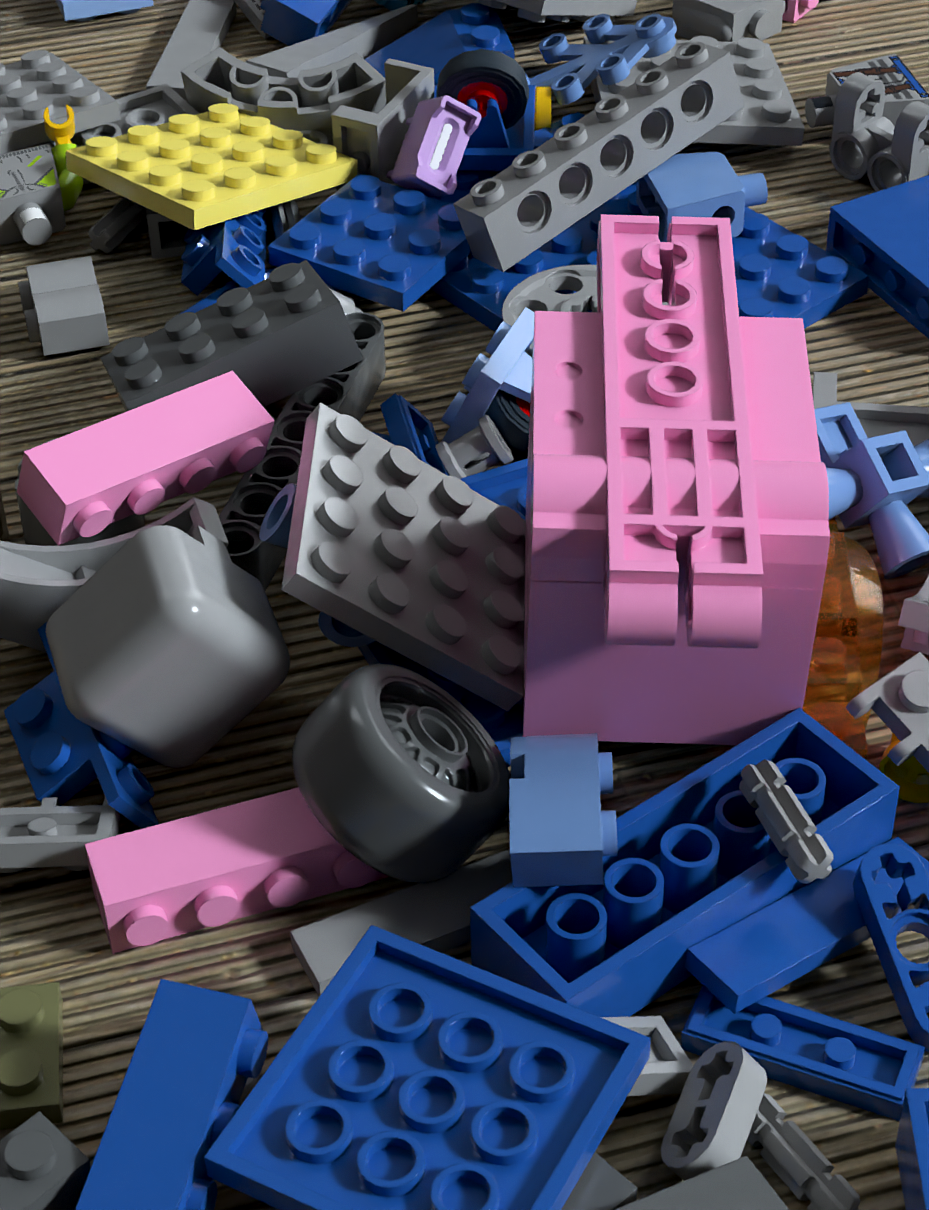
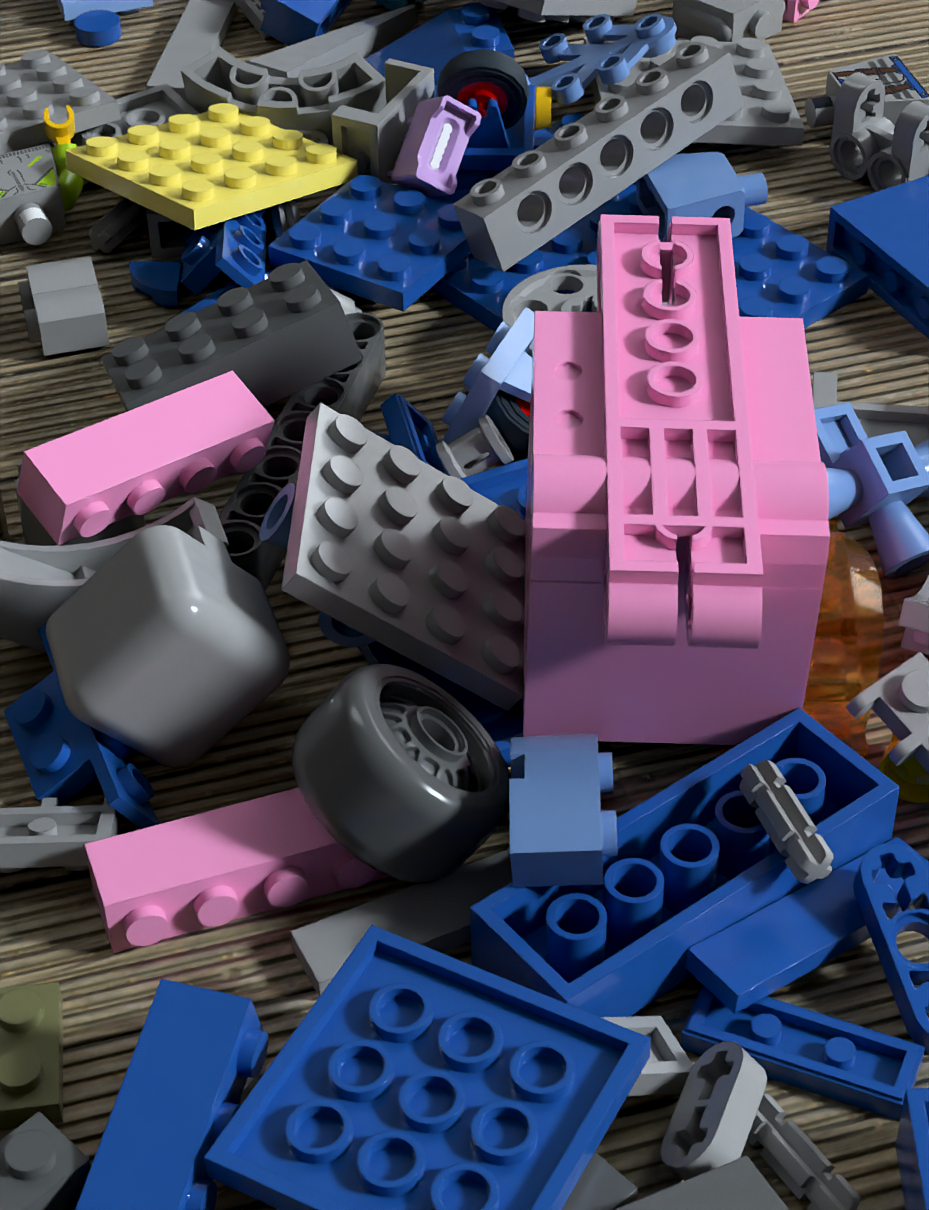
none -> blue tile [74,10,122,47]
none -> blue tile [129,261,183,307]

